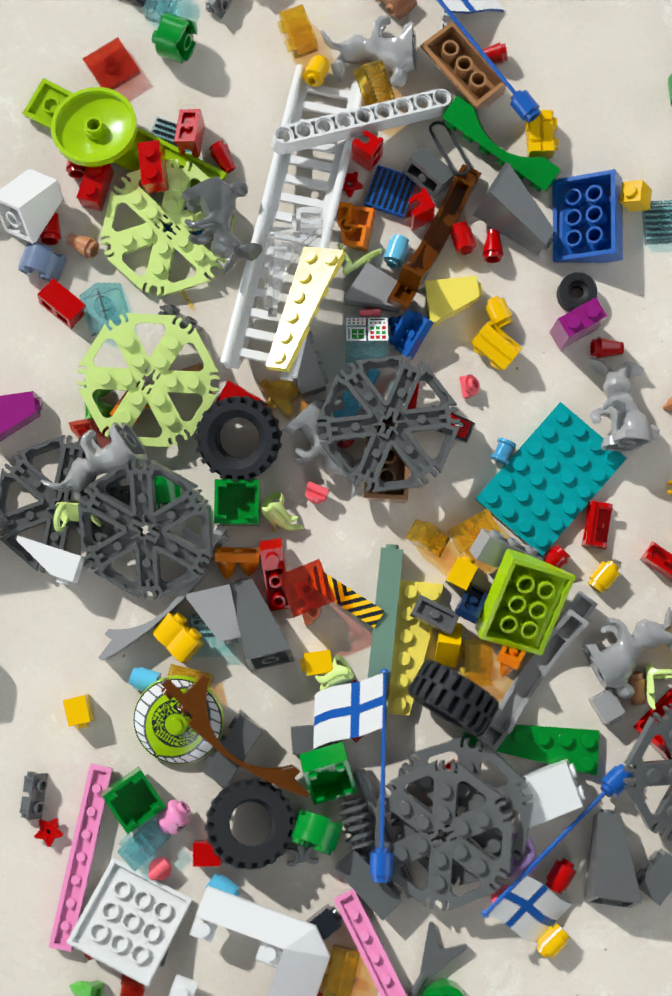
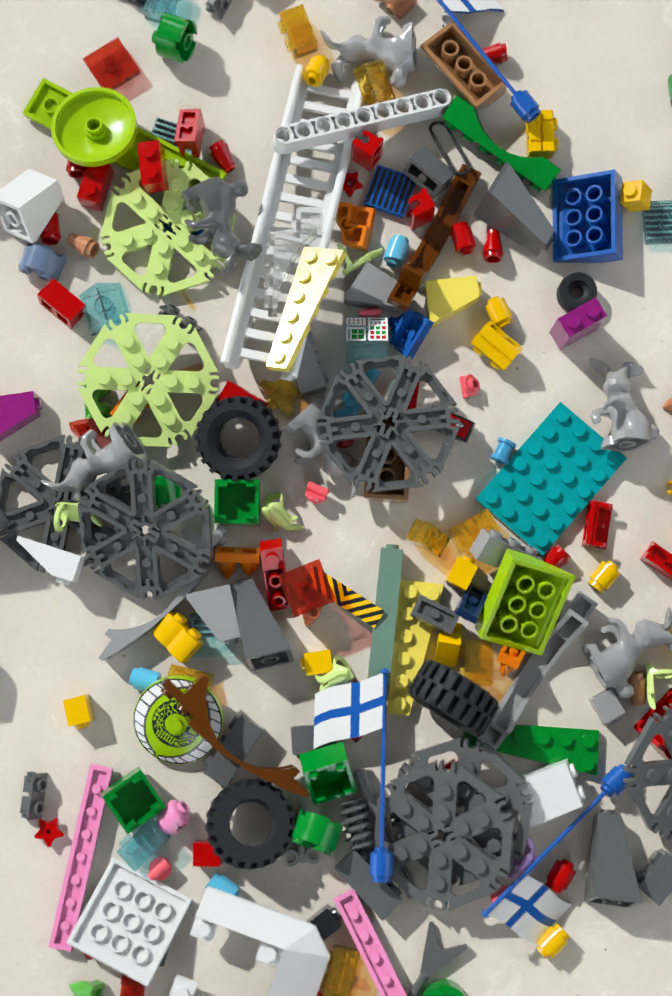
red cone [590,337,624,359] -> none

